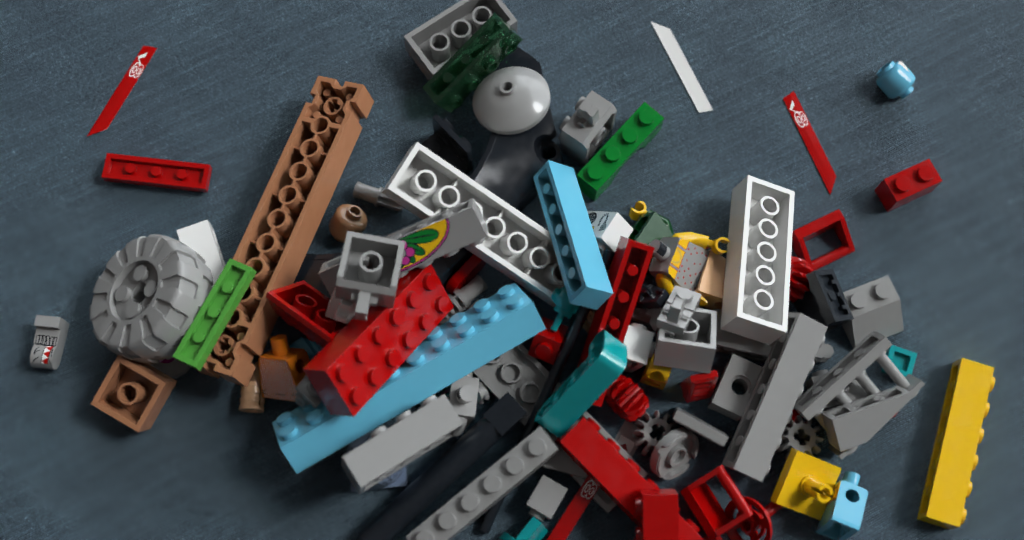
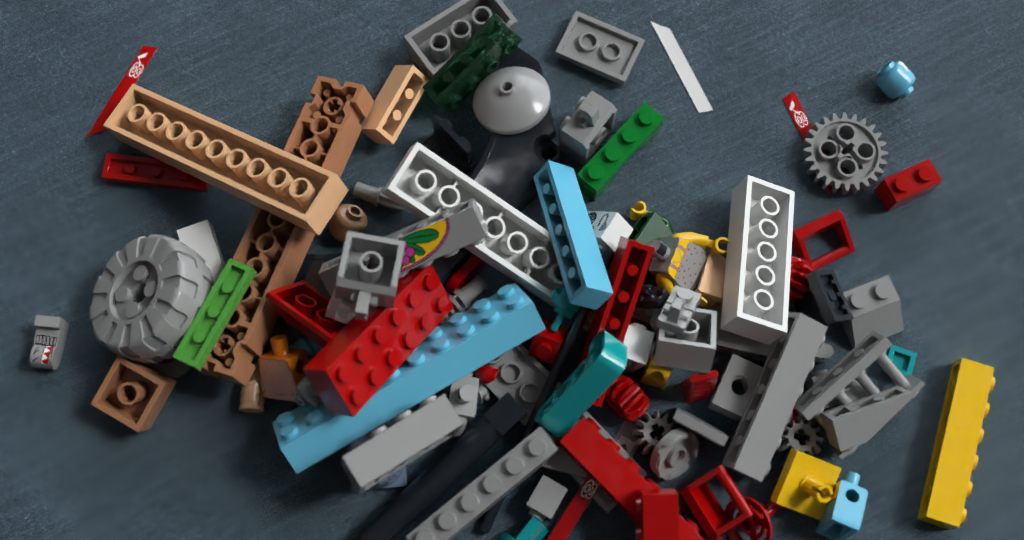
none -> light nougat brick [103,84,349,236]
none -> light nougat brick [361,65,430,144]
none -> red hinge [475,364,499,384]
none -> light grey plate [555,11,645,86]
none -> light grey gear [801,112,888,195]

